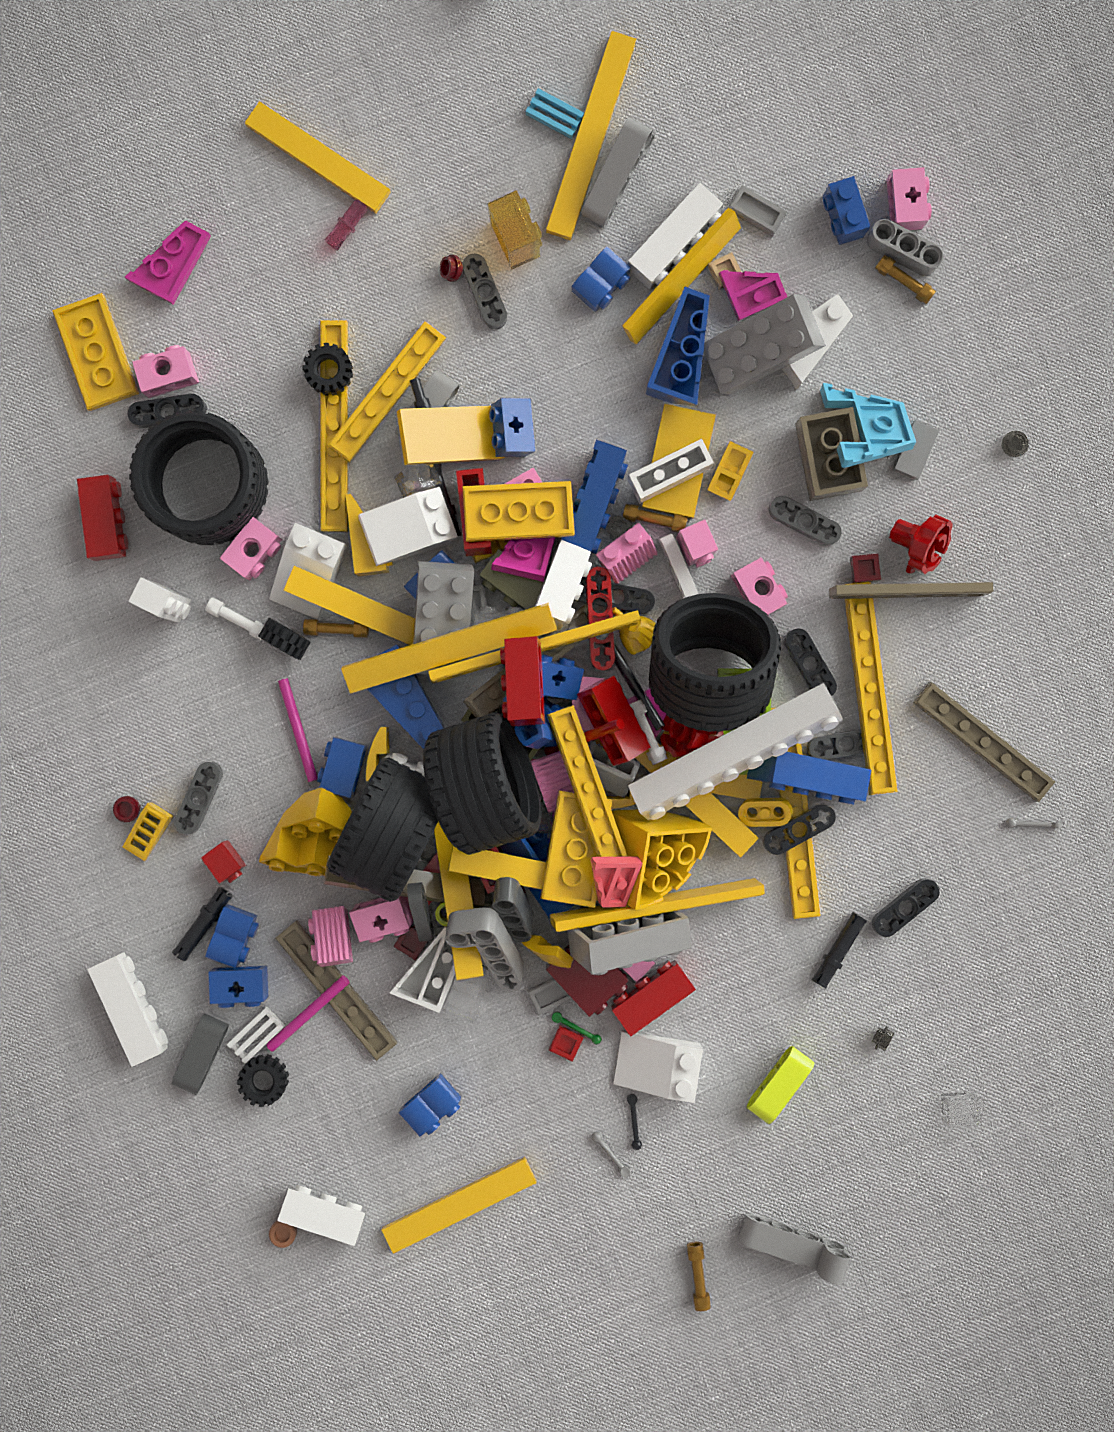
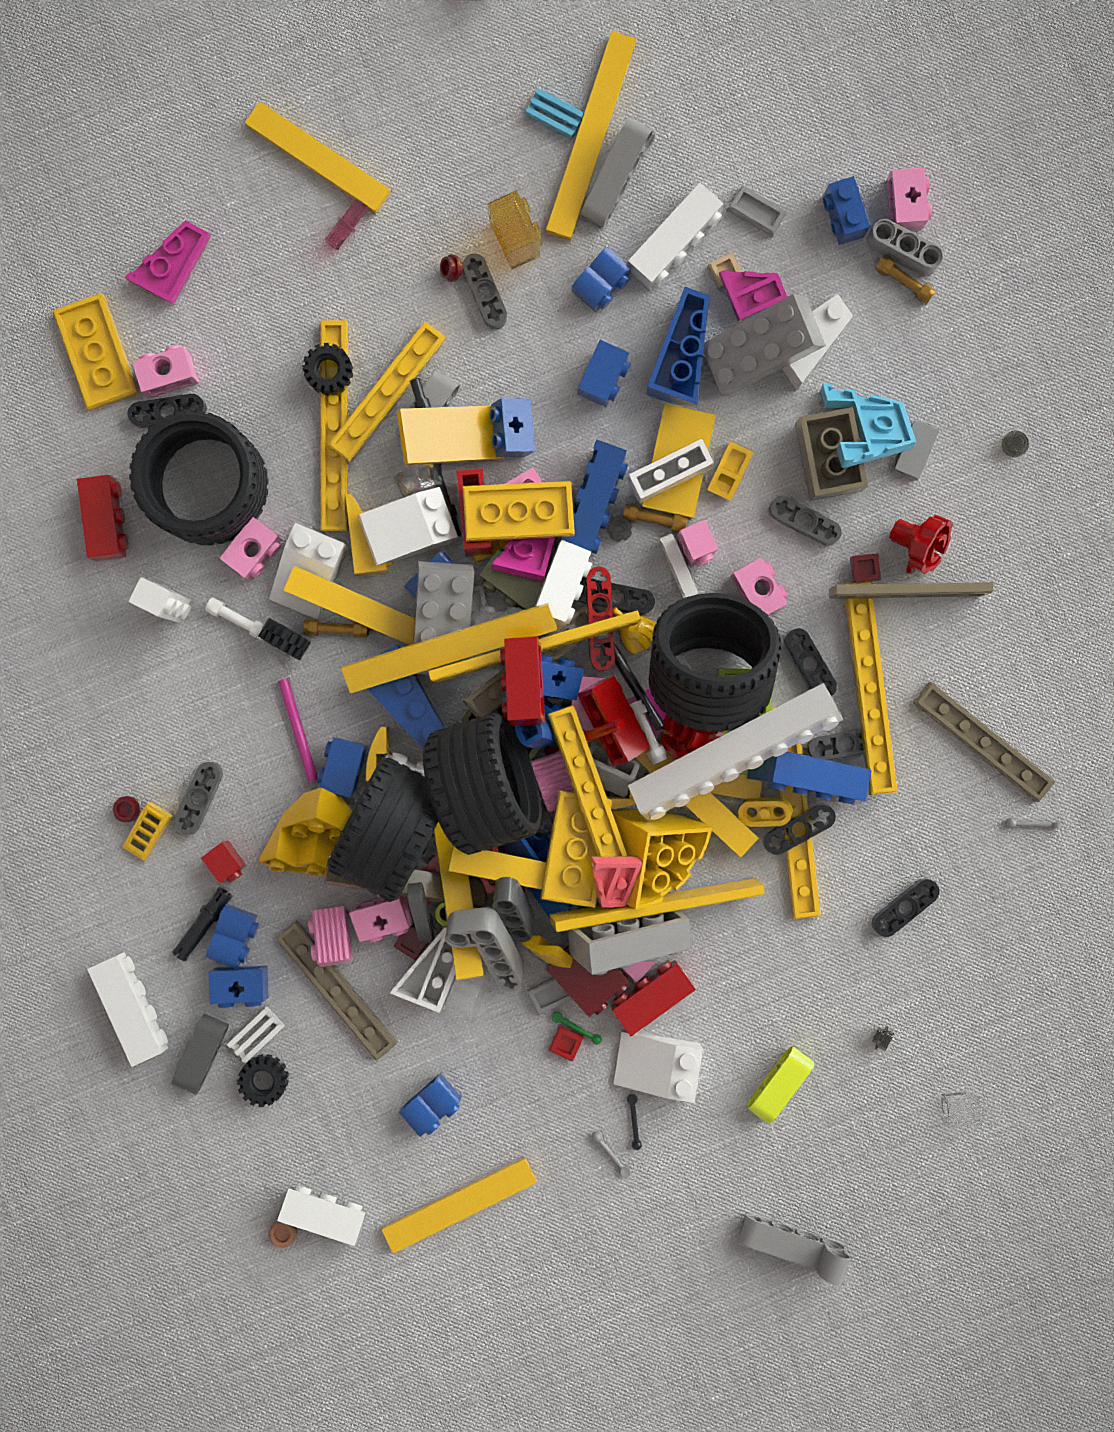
dark pink bar [266,975,350,1052] -> none
bright pink brick [595,523,658,584] -> none
yellow tile [622,208,741,345] -> none
pearl gold bar [687,1242,711,1311] -> none
black pin [811,912,867,989] -> none
none -> blue brick [577,340,631,407]

